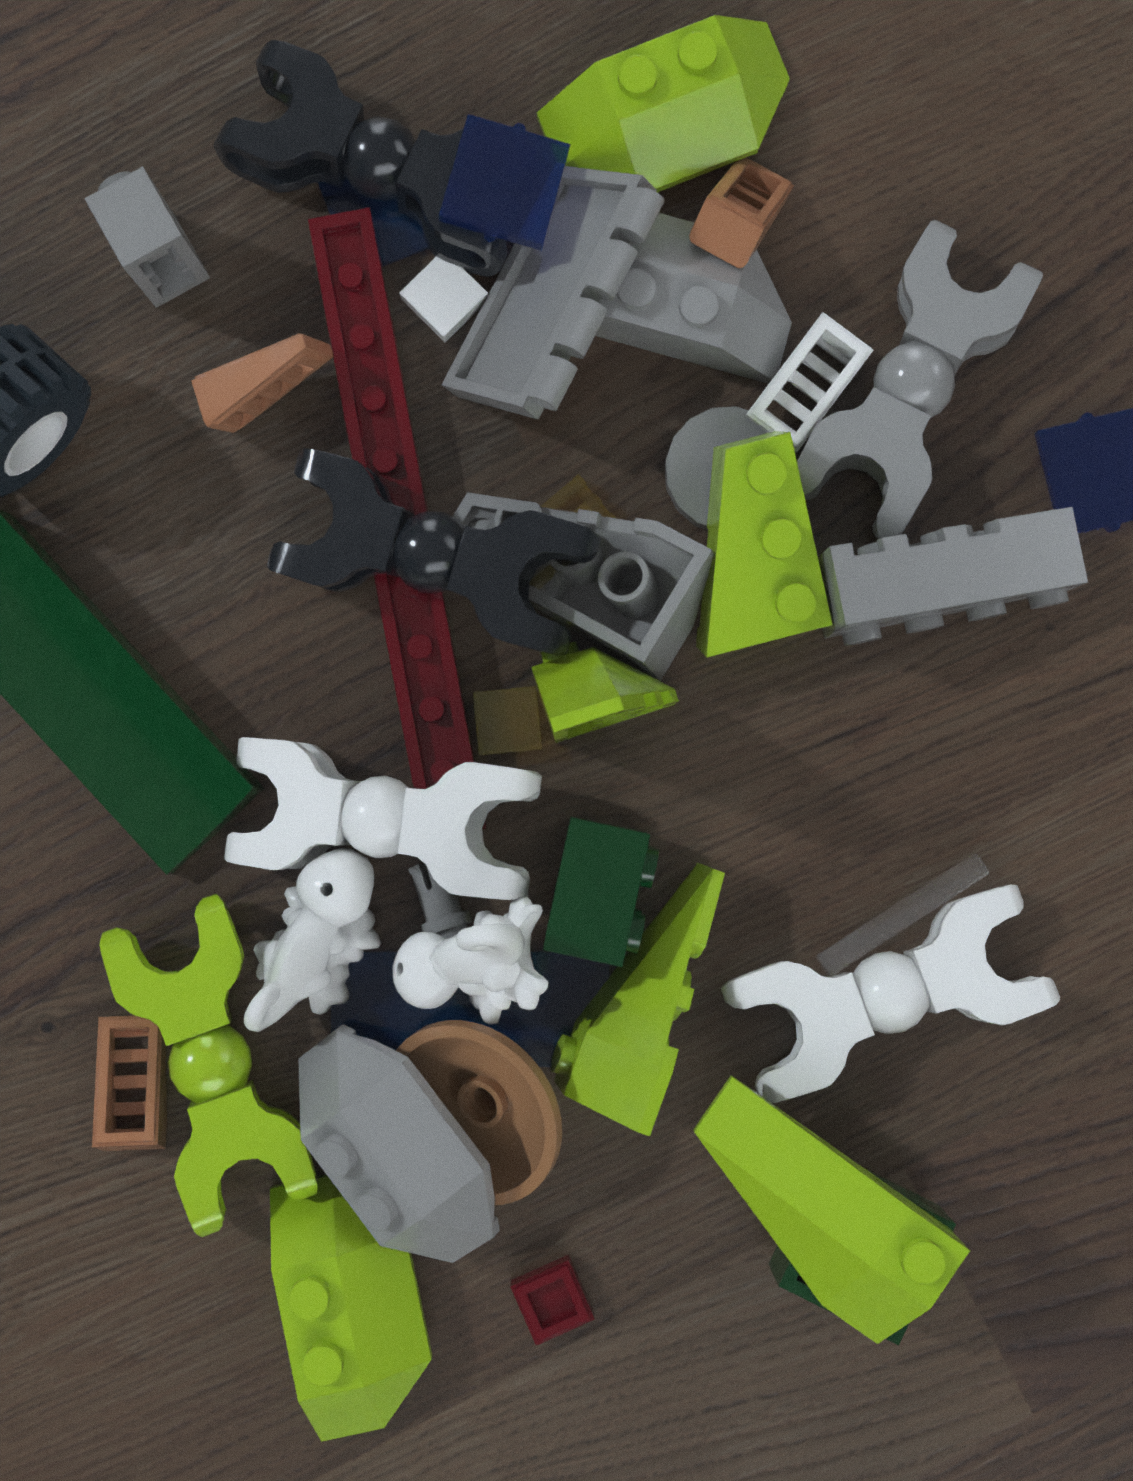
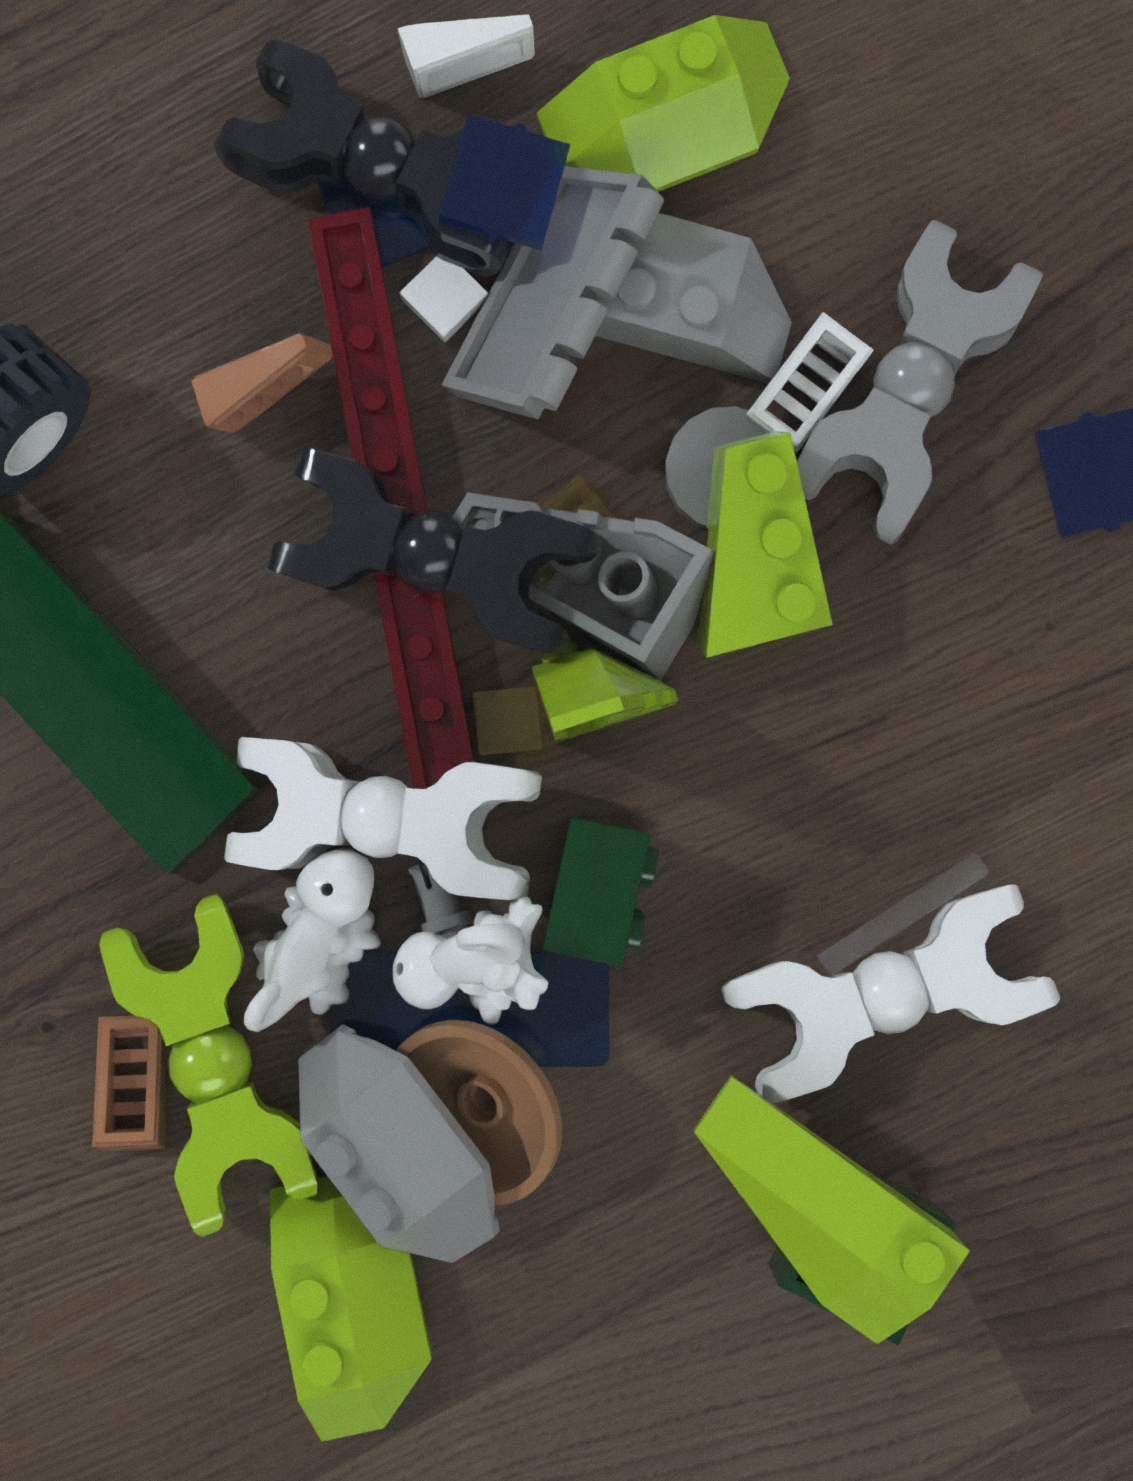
light grey brick [84,166,210,308] -> none
dark red tile [510,1254,595,1346] -> none
lime wedge [550,863,725,1136] -> none
nougat slope [689,157,794,268] -> none
light grey wedge [818,507,1088,646] -> none
none -> white slope [397,14,535,99]

